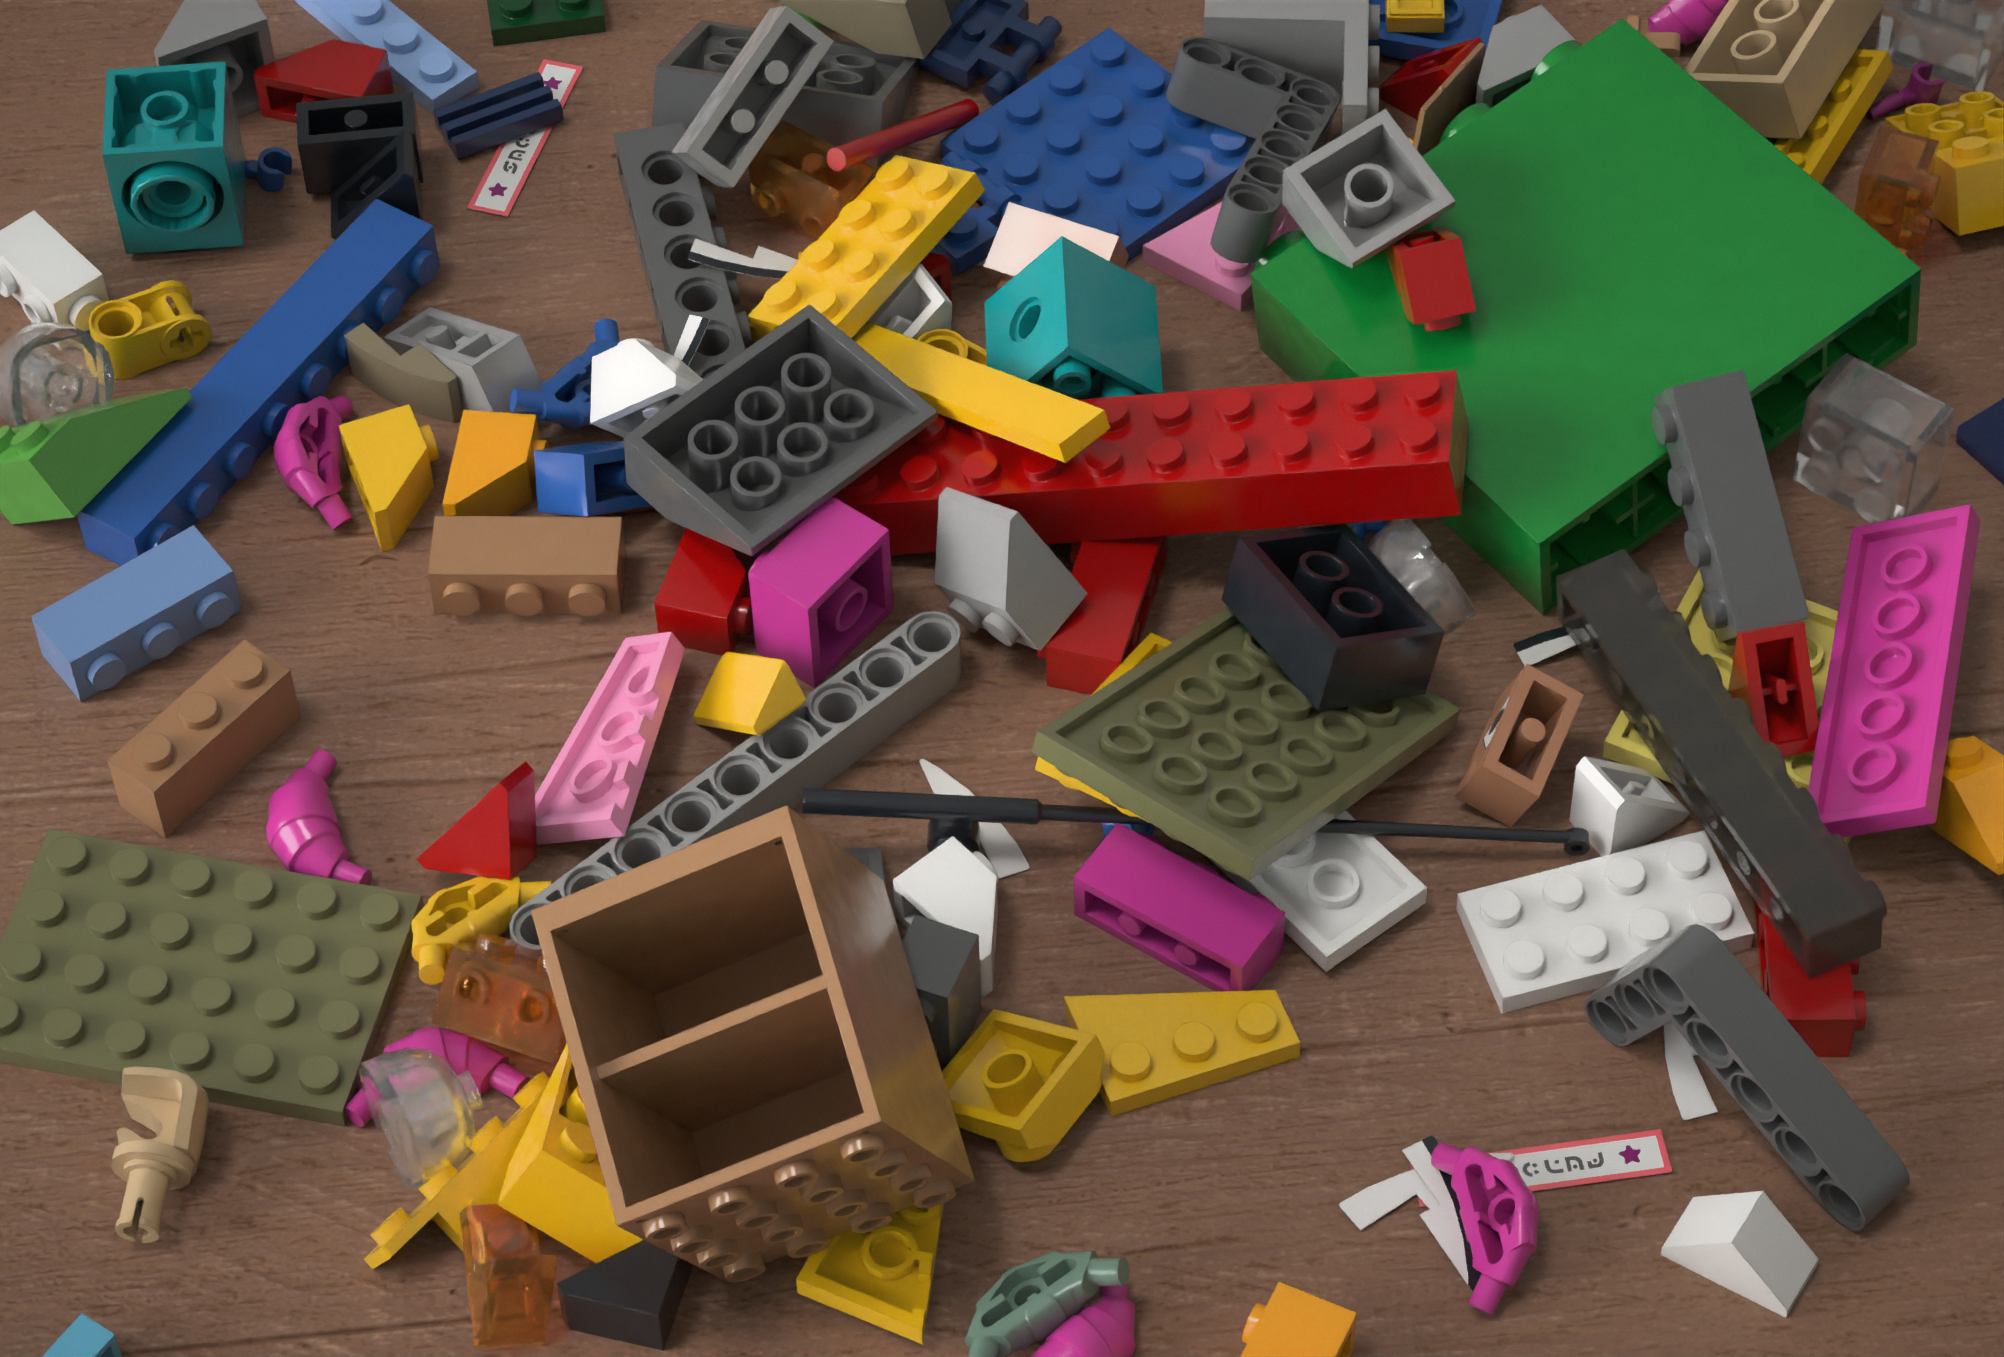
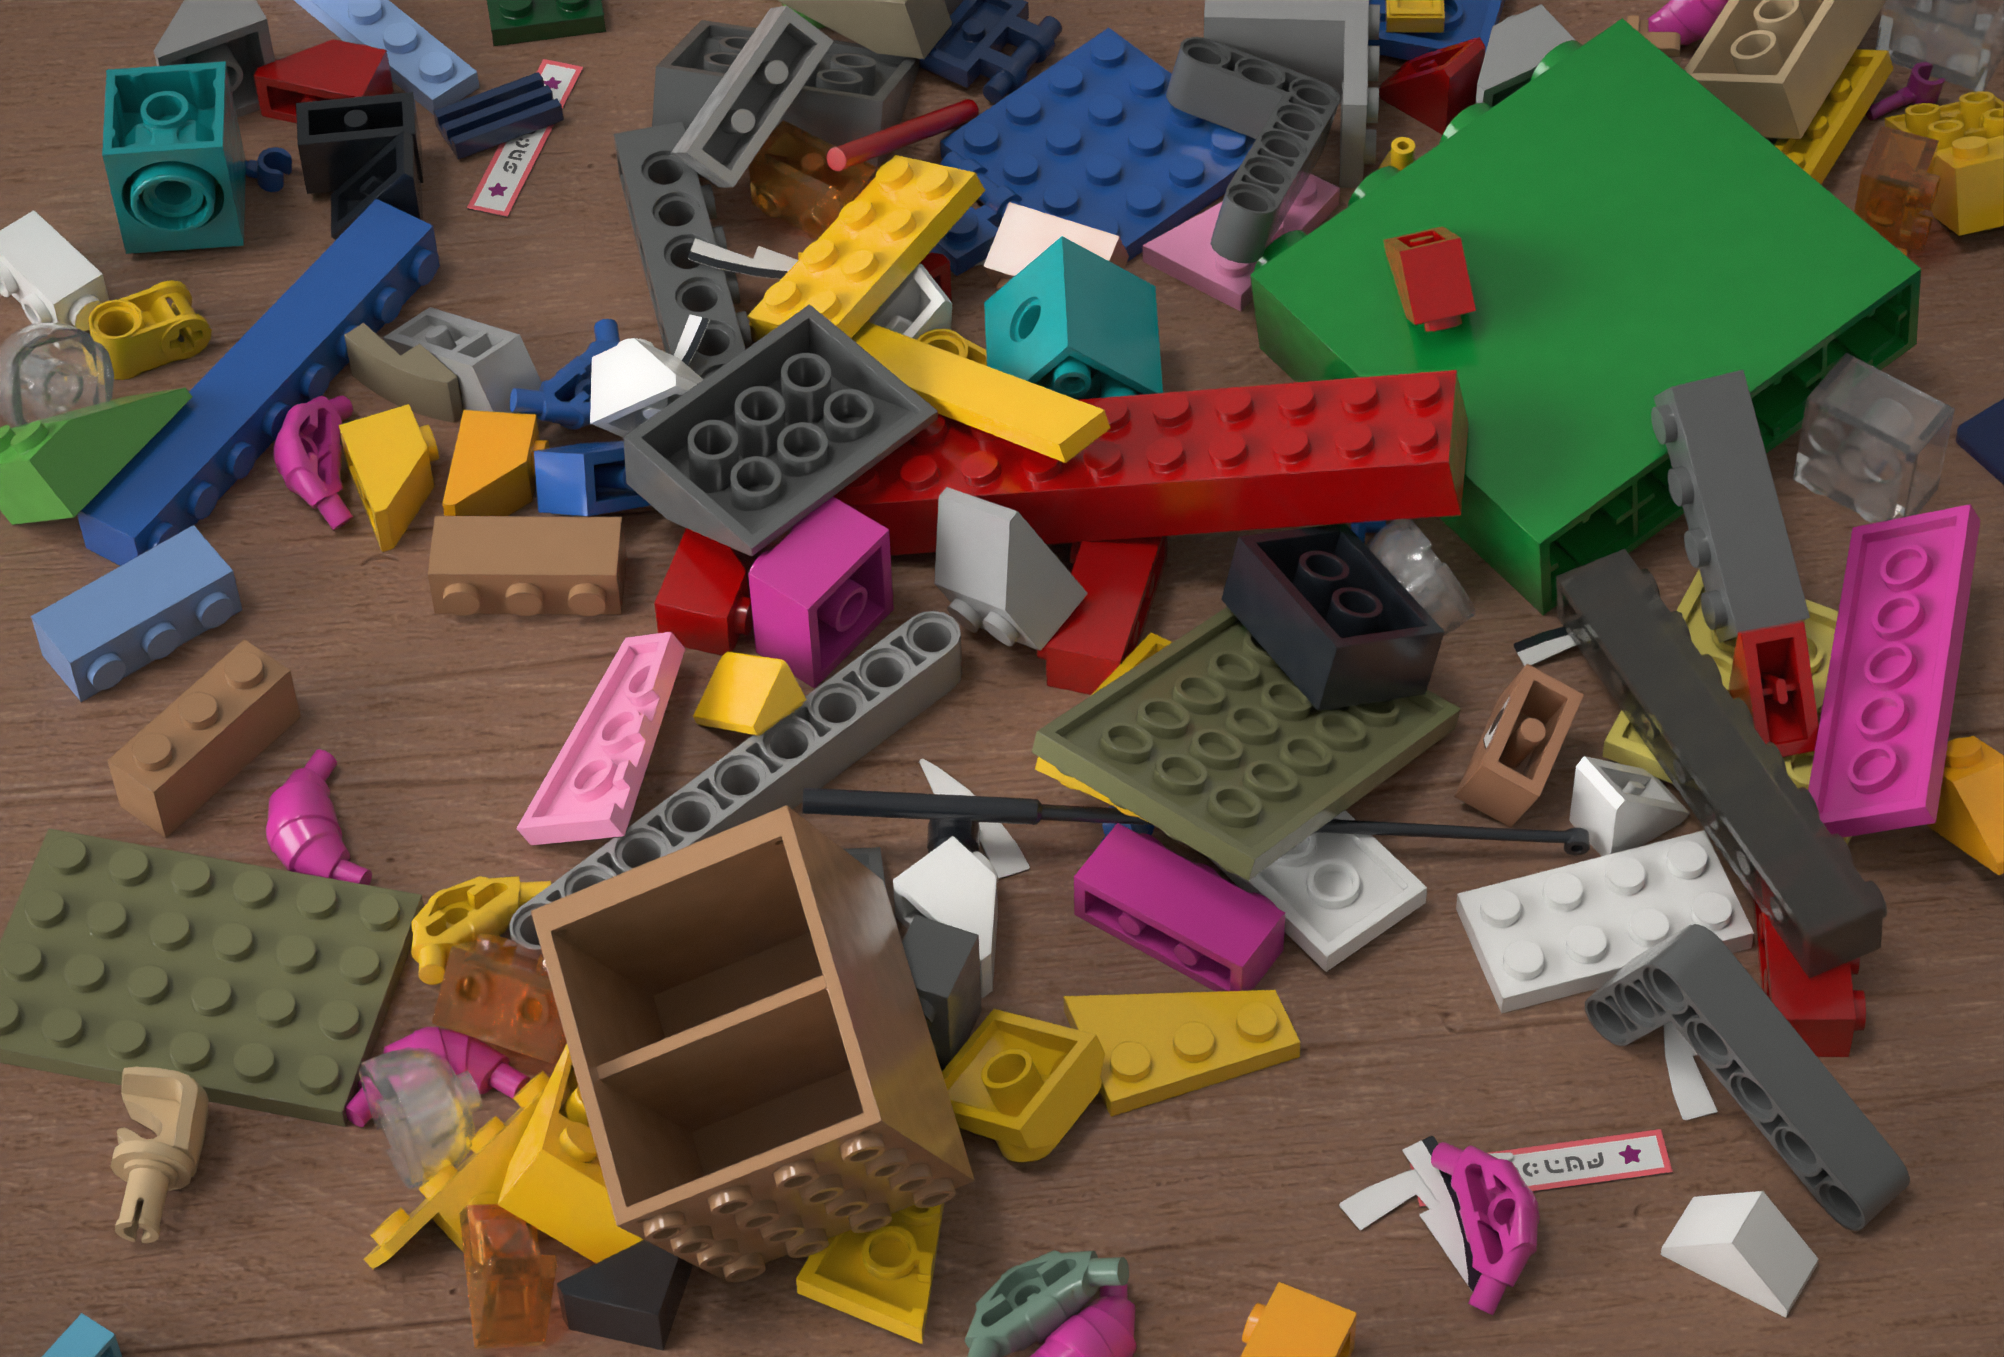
red slope [416,761,537,880] -> none
light grey slope [1282,109,1456,269] -> none
medium nougat window [1413,42,1485,156] -> none

